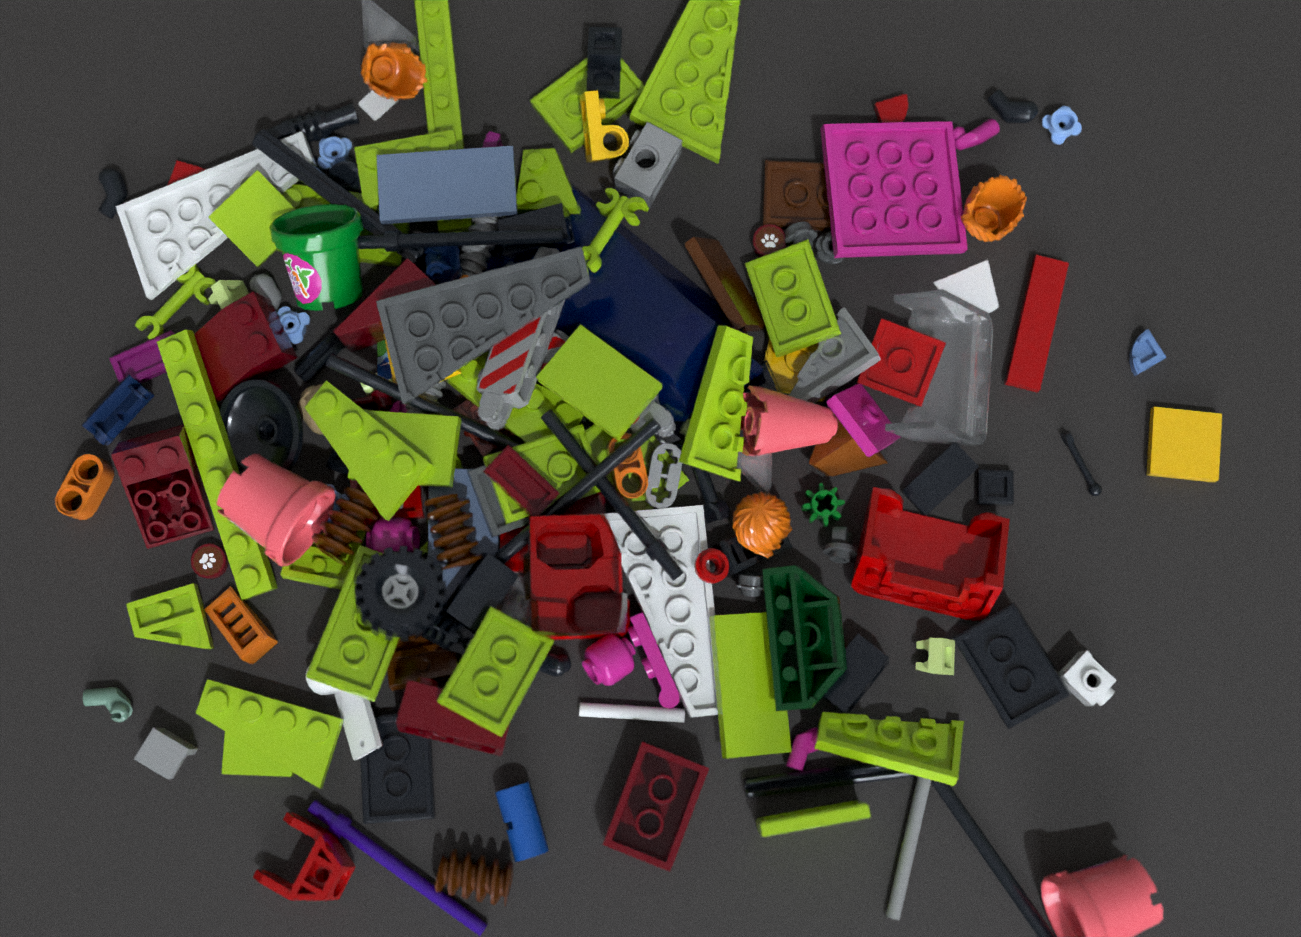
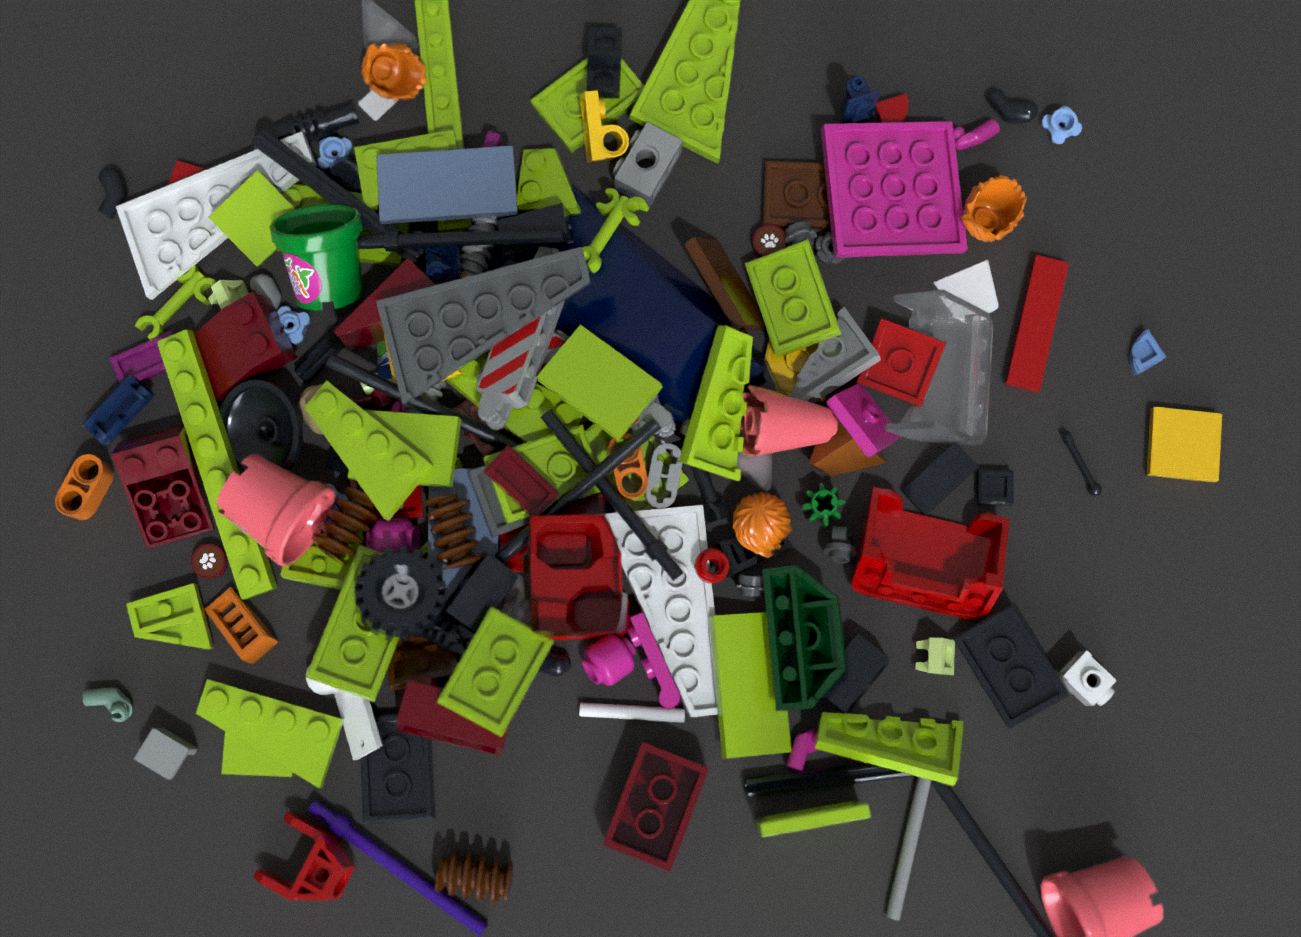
blue pin [495,782,549,862] -> none
none -> dark blue hinge [840,75,881,124]

